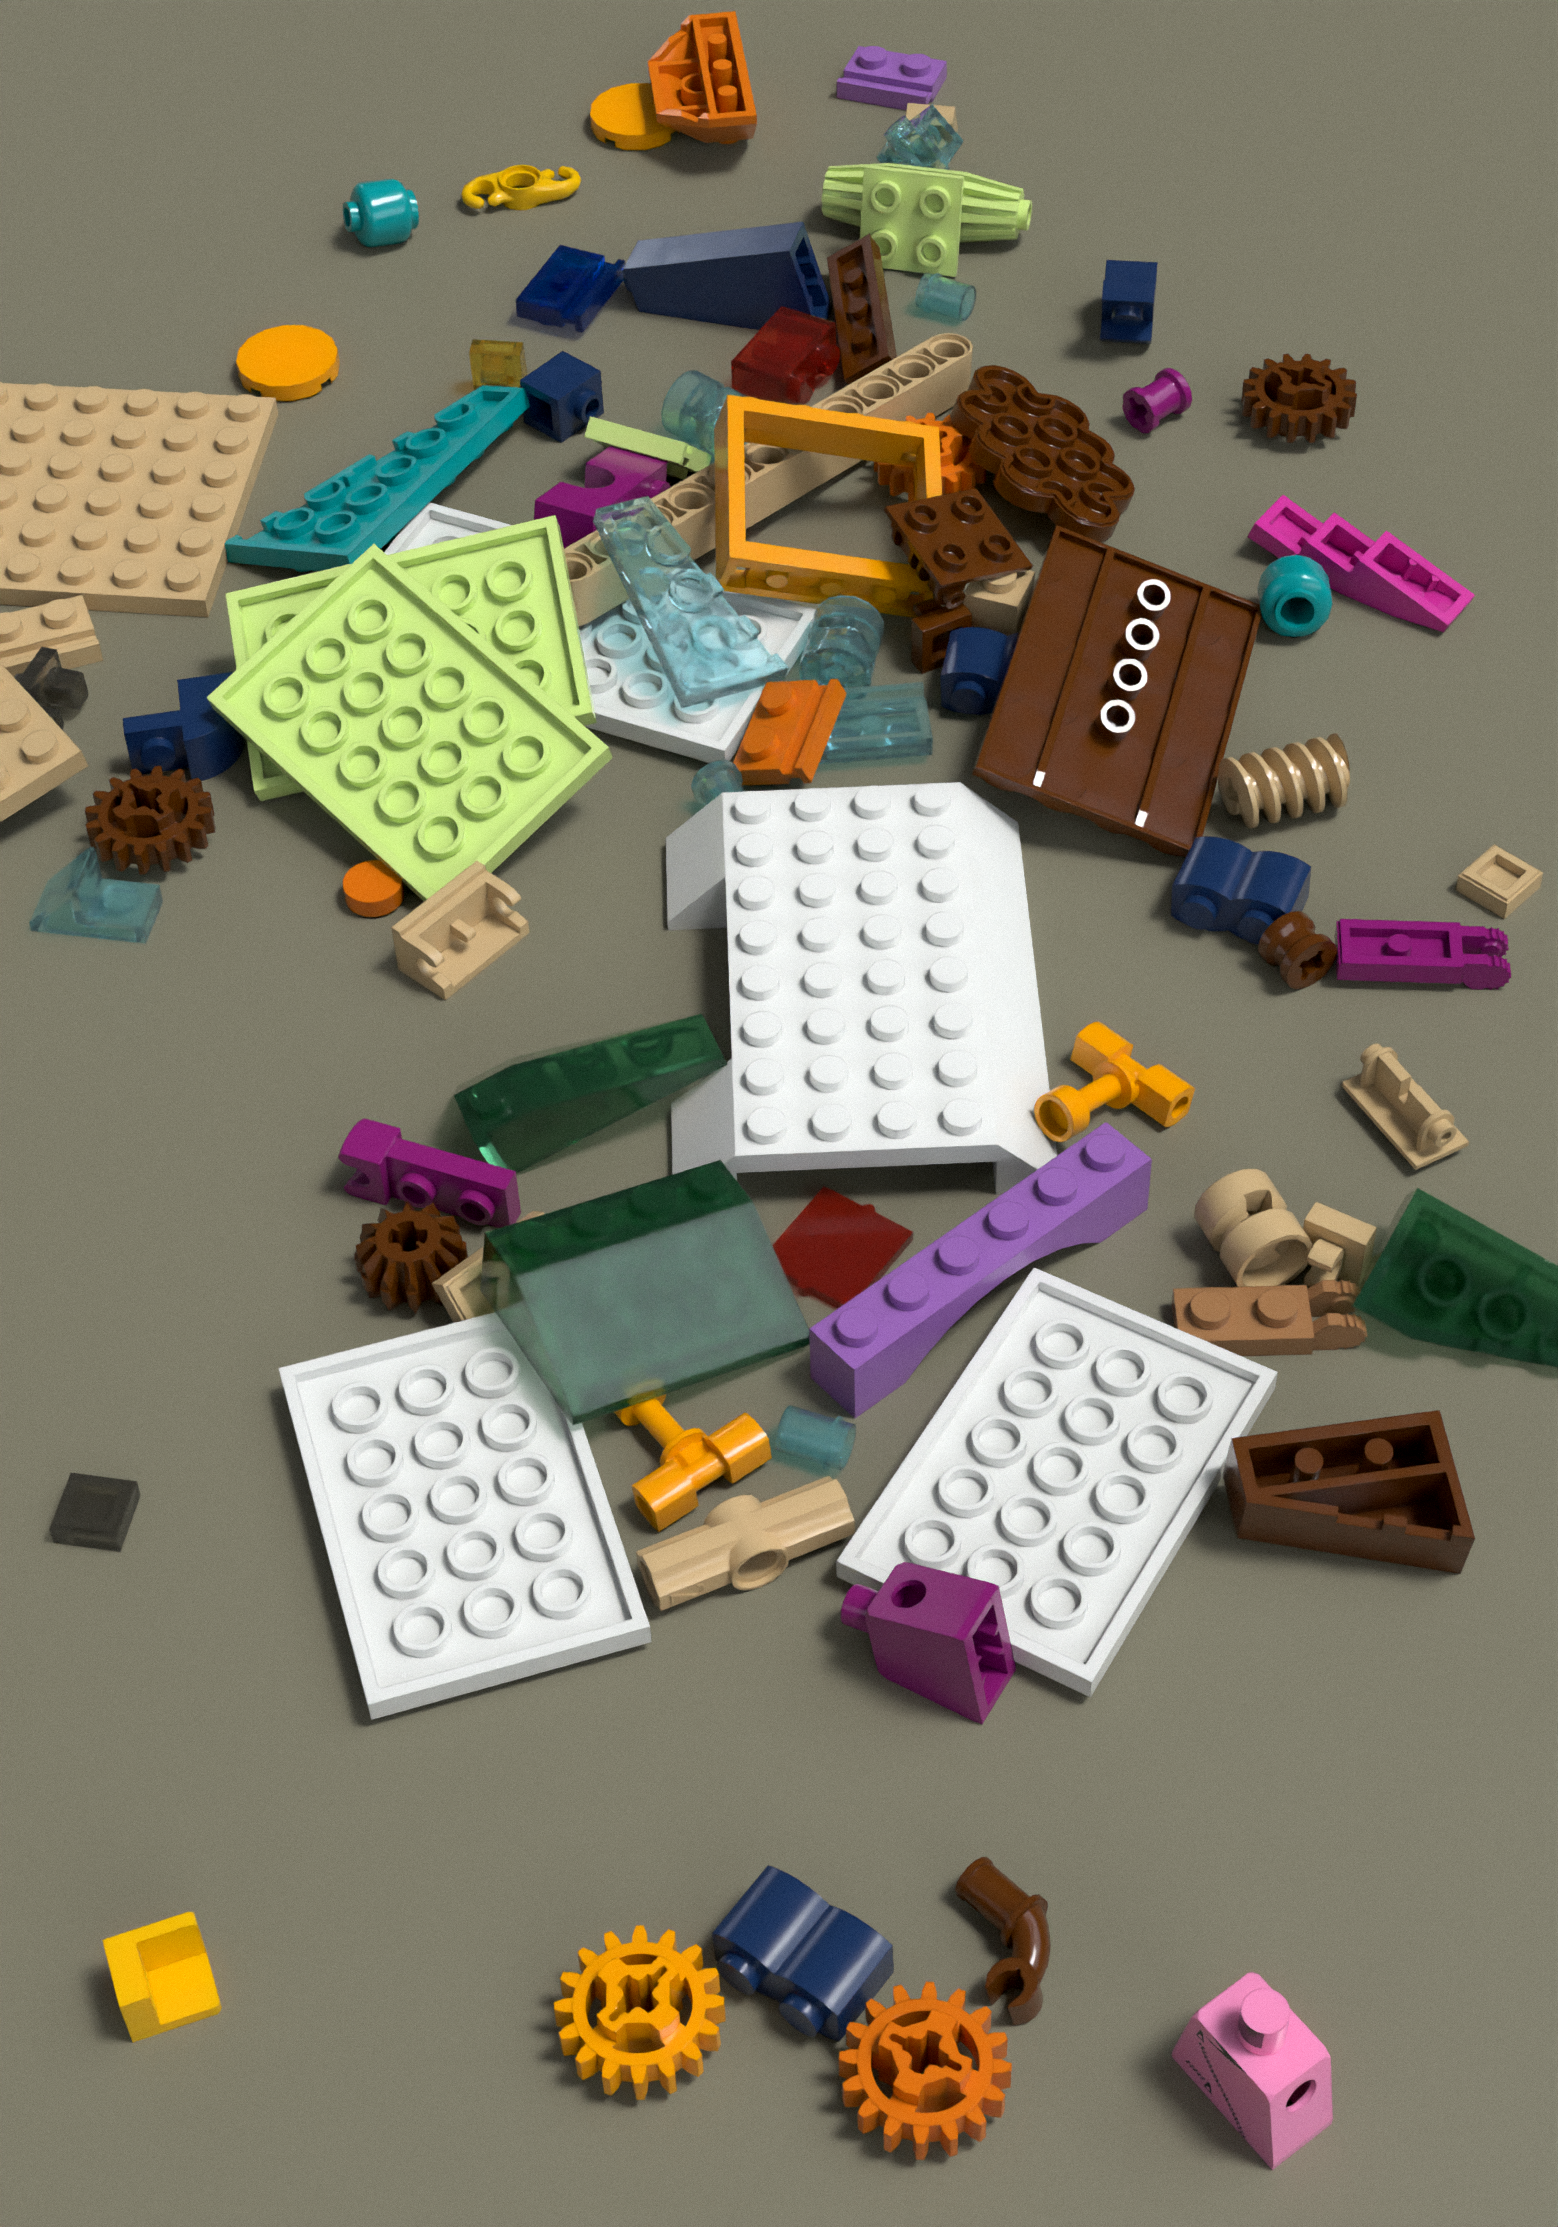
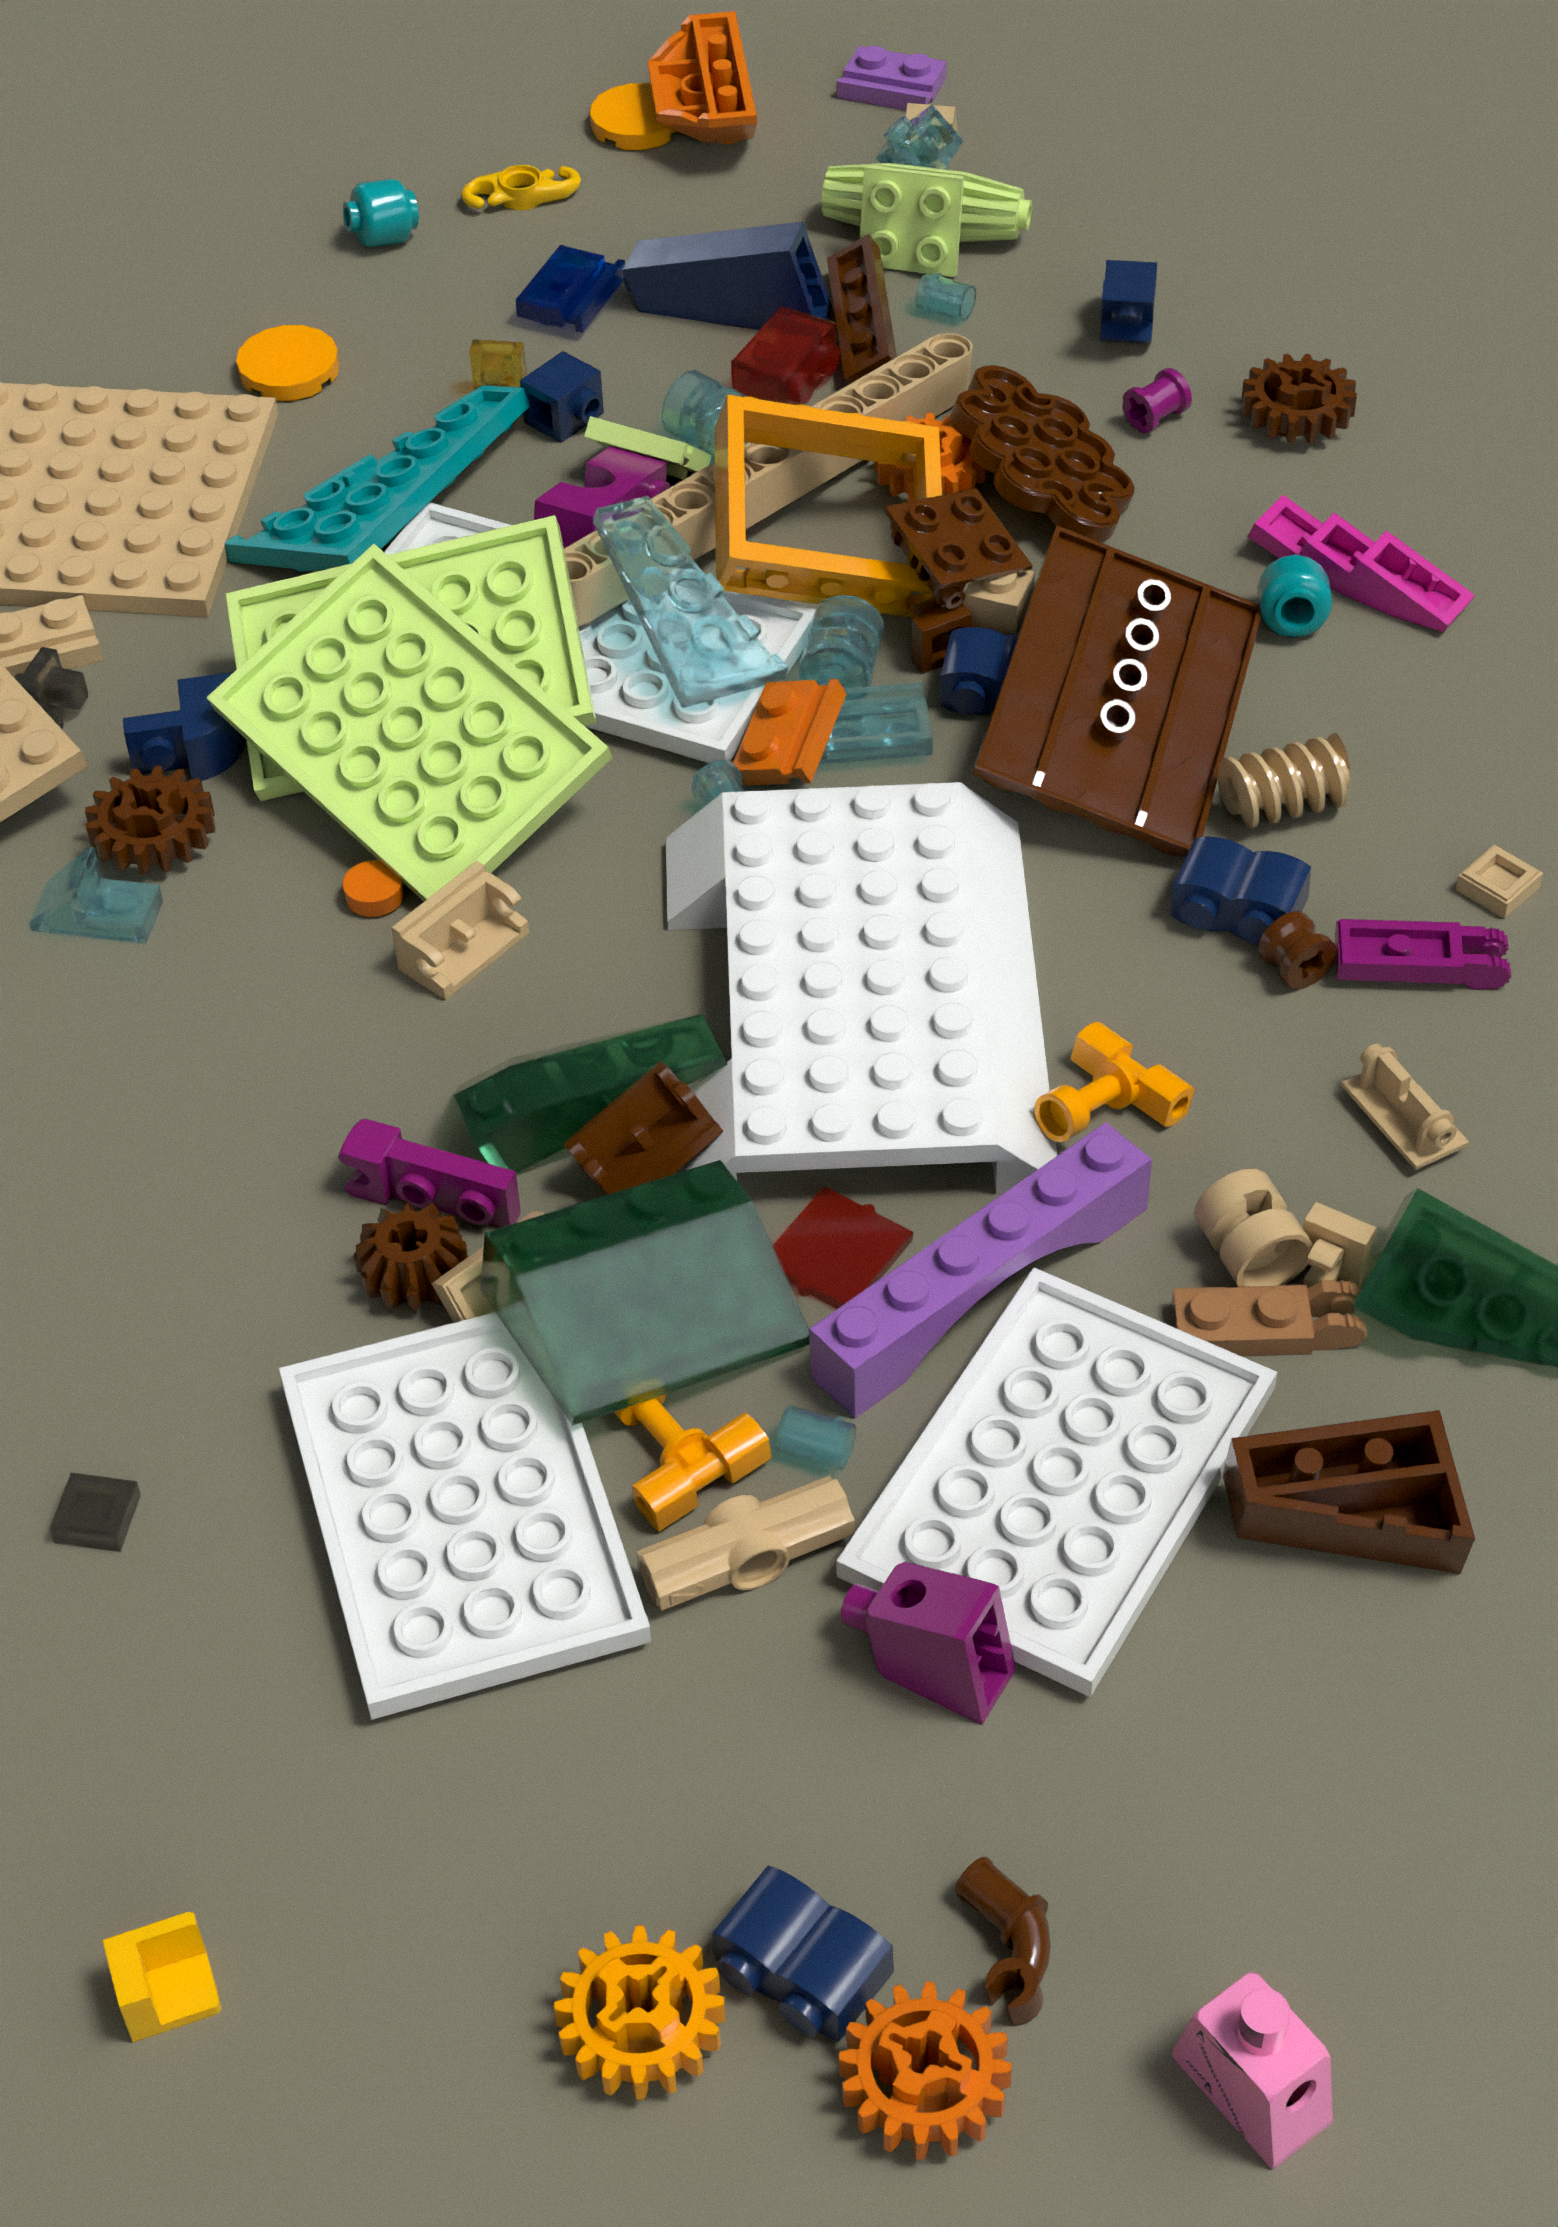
none -> reddish brown hinge [563,1061,723,1215]

